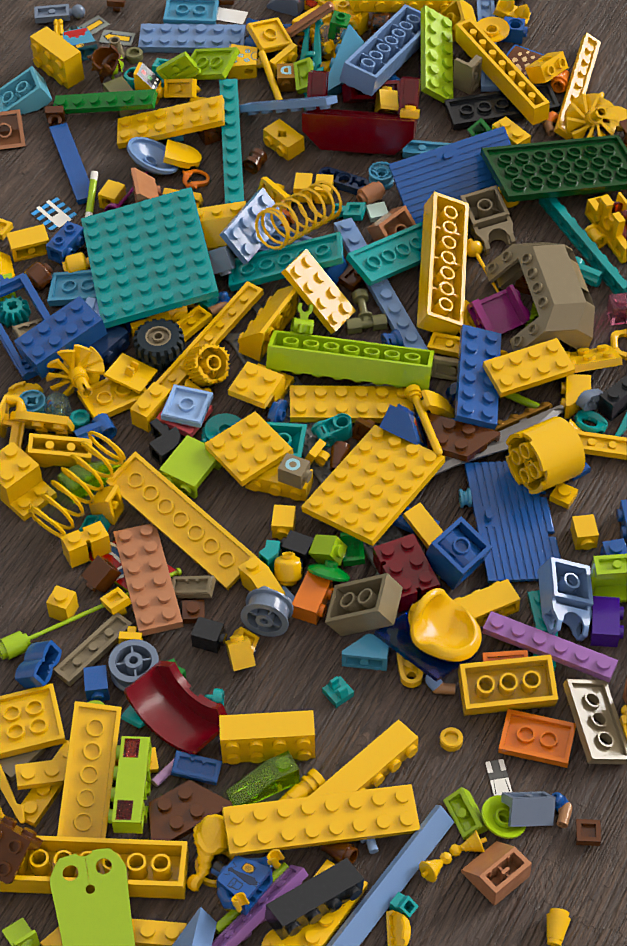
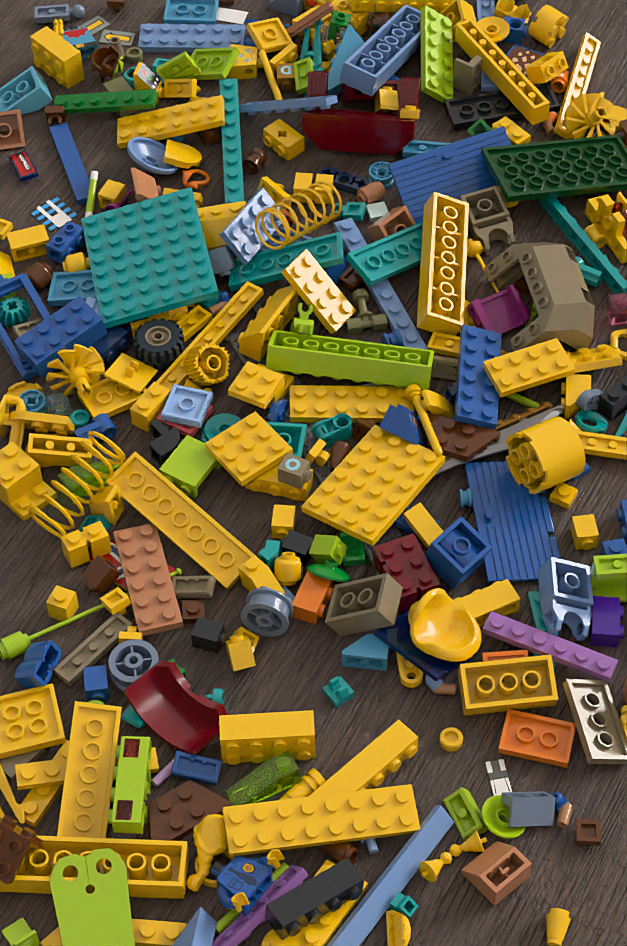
none -> slope [8,151,38,182]
none -> yellow brick [528,5,569,48]

